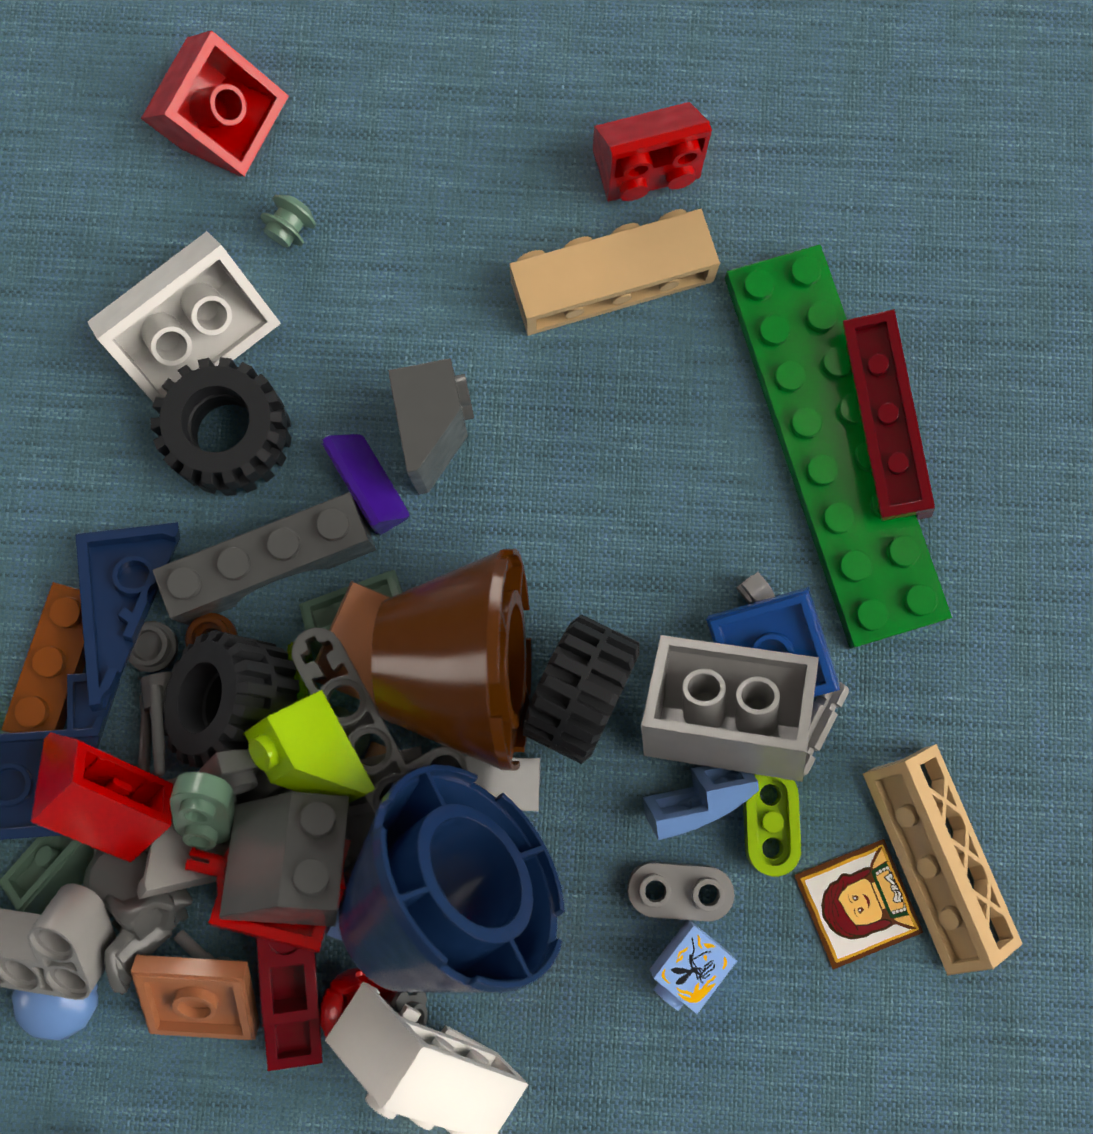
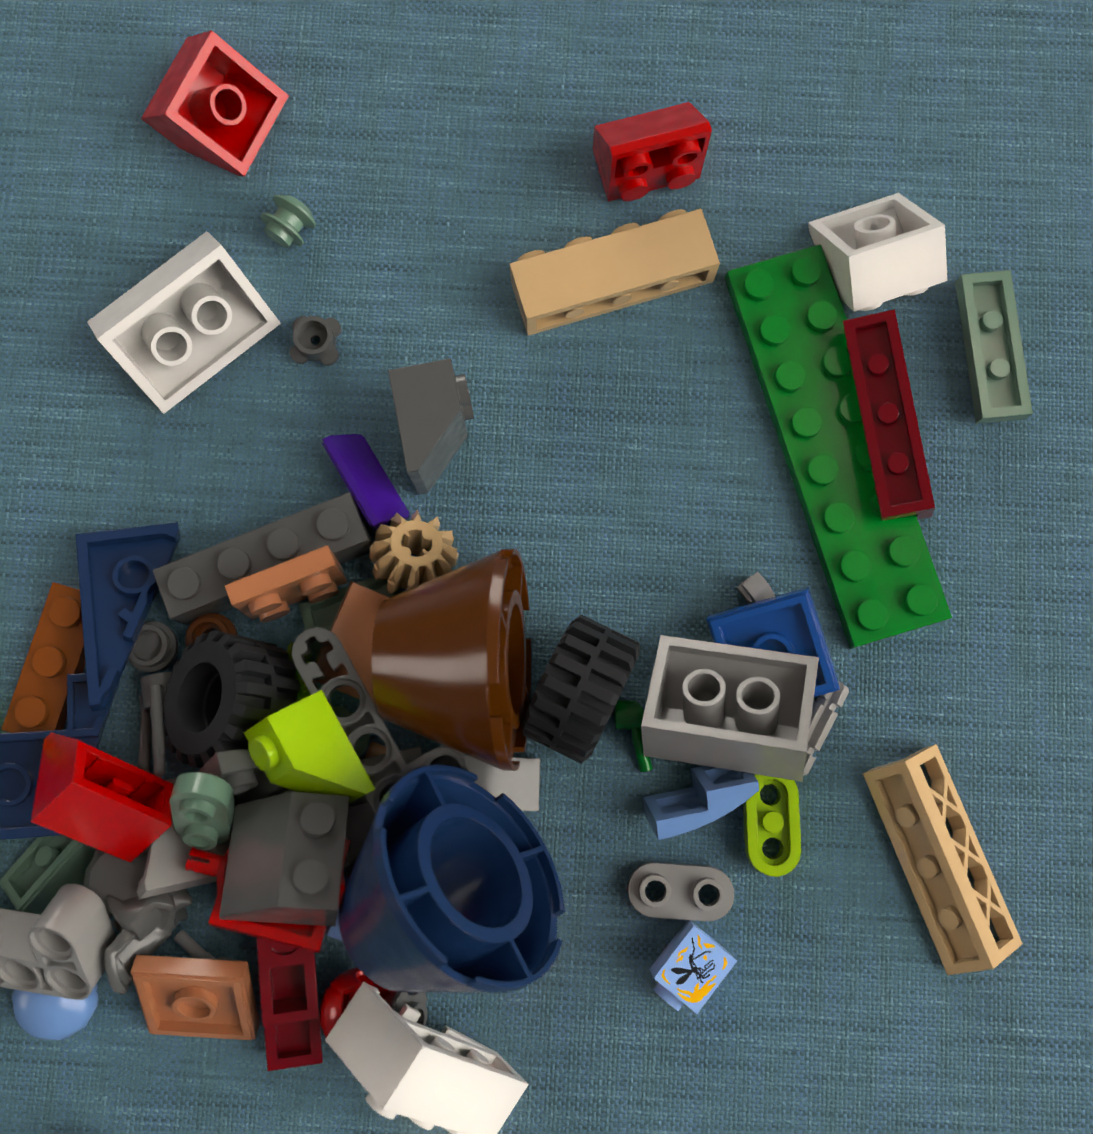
black tyre [150,357,292,496] -> none
sticker [794,839,924,970] -> none
none -> nougat plate [224,545,347,623]
none -> dark grey plate [290,316,342,366]
none -> tan gear [369,510,458,595]
none -> green hand [615,700,653,772]
none -> white slope [808,193,947,312]
none -> sand green plate [955,270,1033,424]

